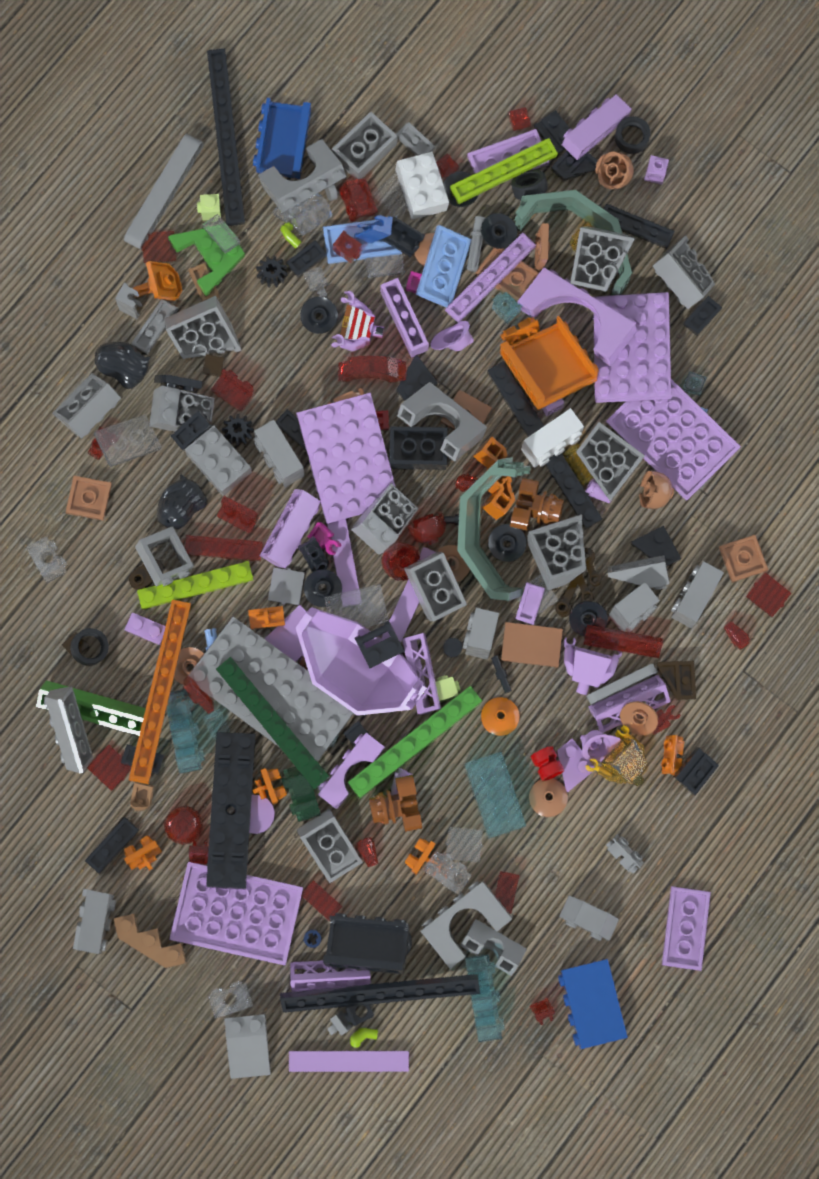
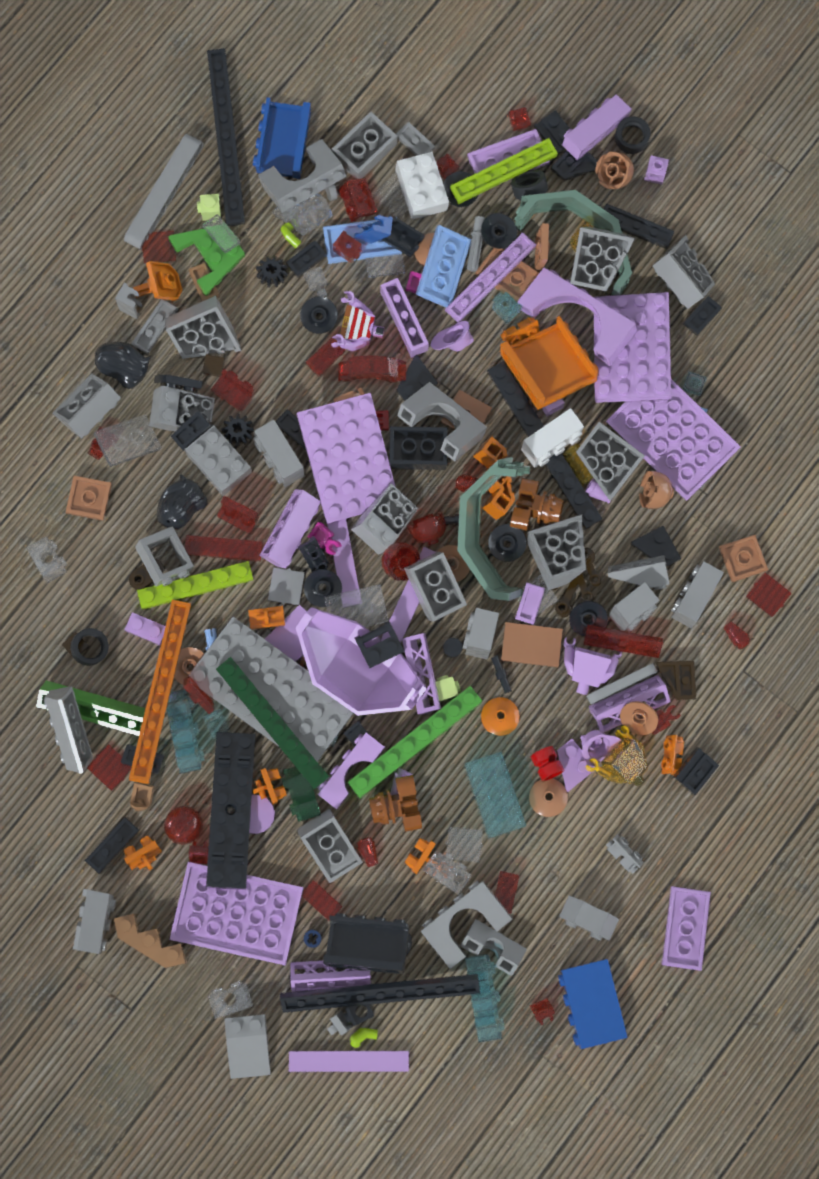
none -> clear red plate [305,337,345,377]

